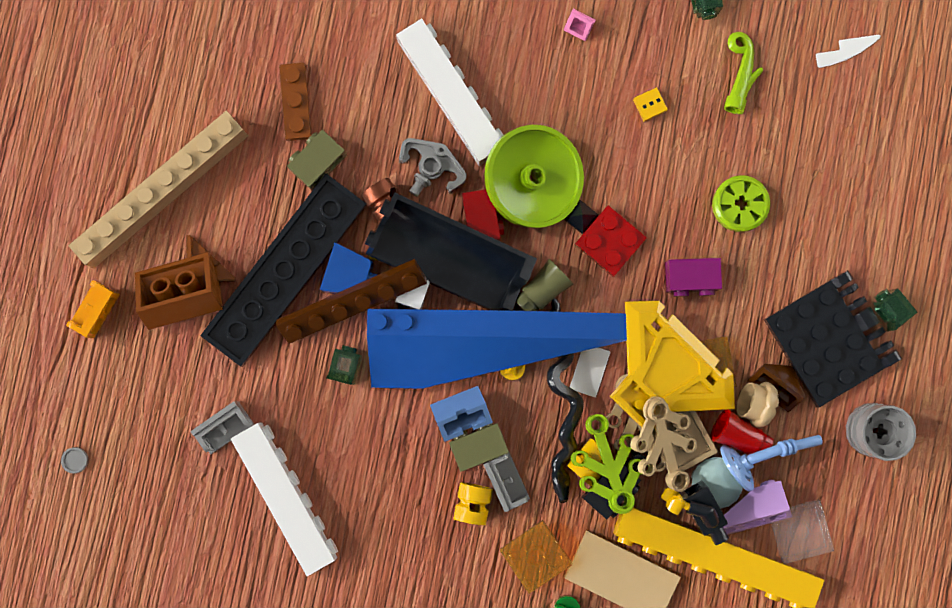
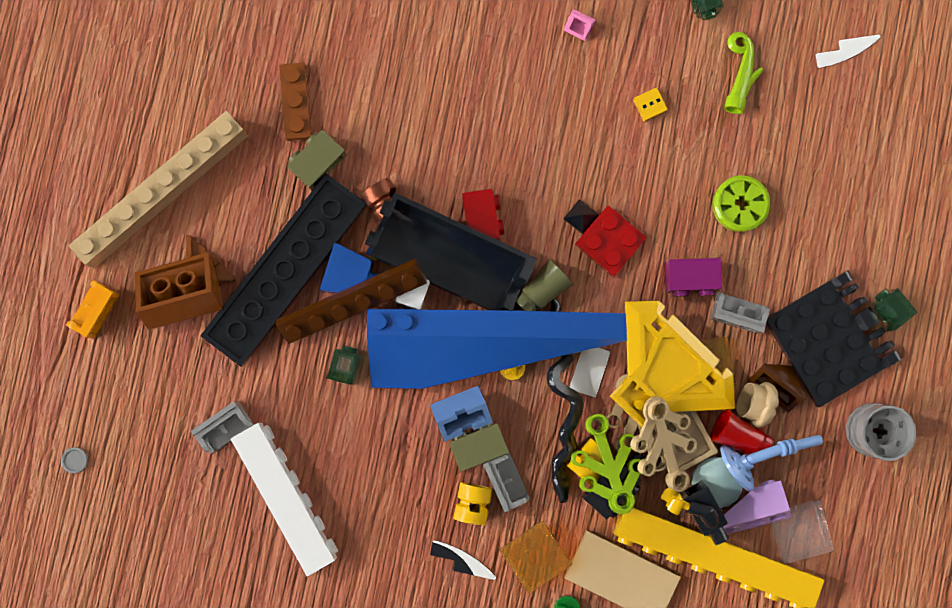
white brick [396,19,503,166] -> none
light grey piece [399,138,466,197] -> none
lime dish [485,125,584,228] -> none
none -> sticker [430,540,496,580]
none -> light grey hinge [709,292,770,334]

